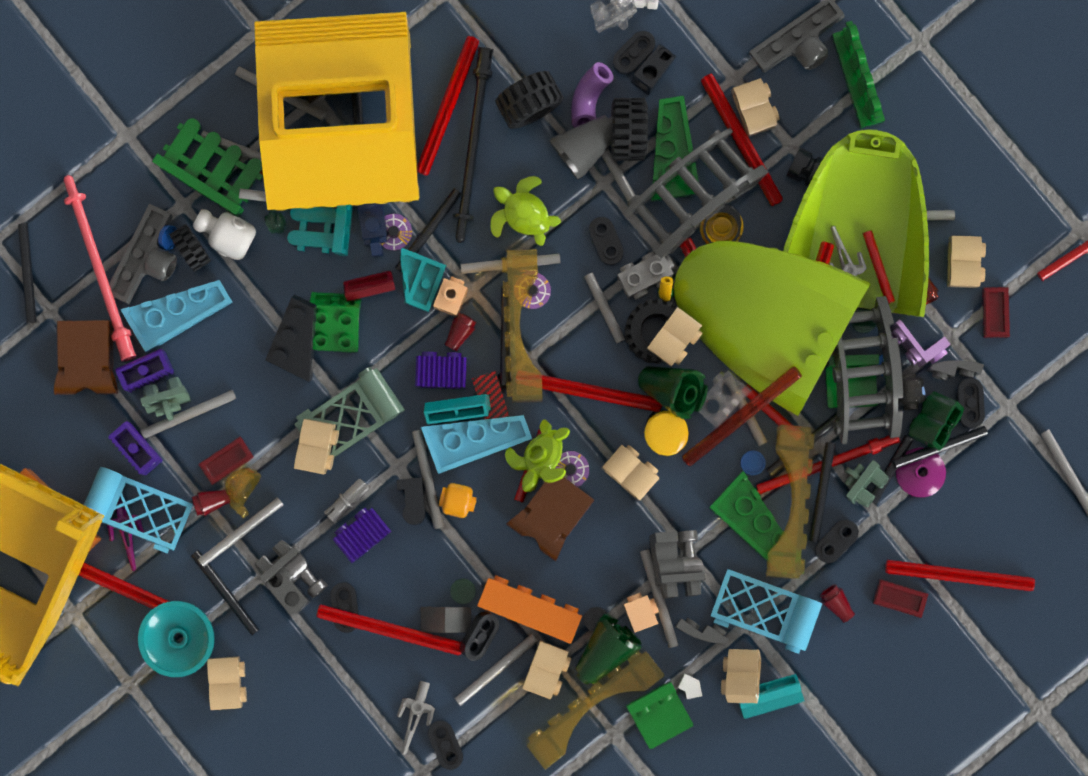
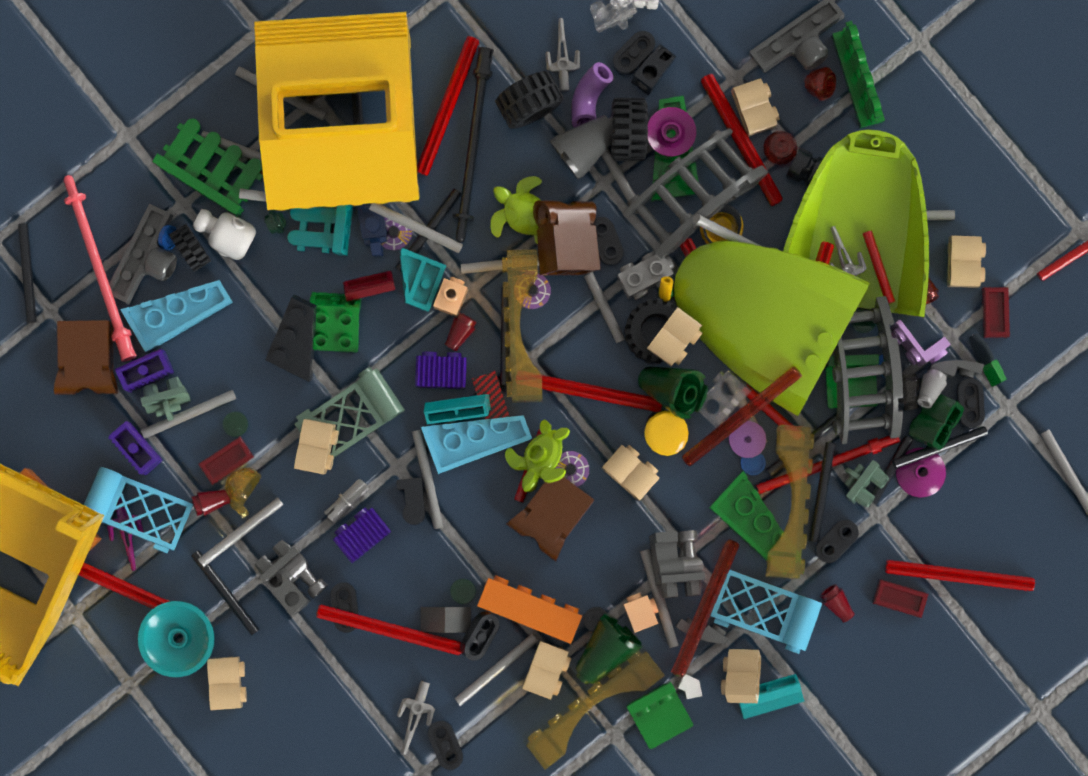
light orange head [439,483,477,518] -> none
none -> clear green plate [223,412,248,437]
none -> light grey bar [369,203,463,253]
none -> reddish brown piece [533,200,601,275]
none -> light grey piece [545,18,580,92]
none -> magenta dish [648,107,696,157]
none -> clear red axle [672,539,739,678]
none -> light grey bar [693,214,761,246]
none -> medium lavender piece [729,421,766,458]
none -> clear red cone [763,131,797,165]
none -> clear red cone [805,67,836,101]
none -> light grey cone [917,369,947,408]
none -> piece [969,333,1007,387]

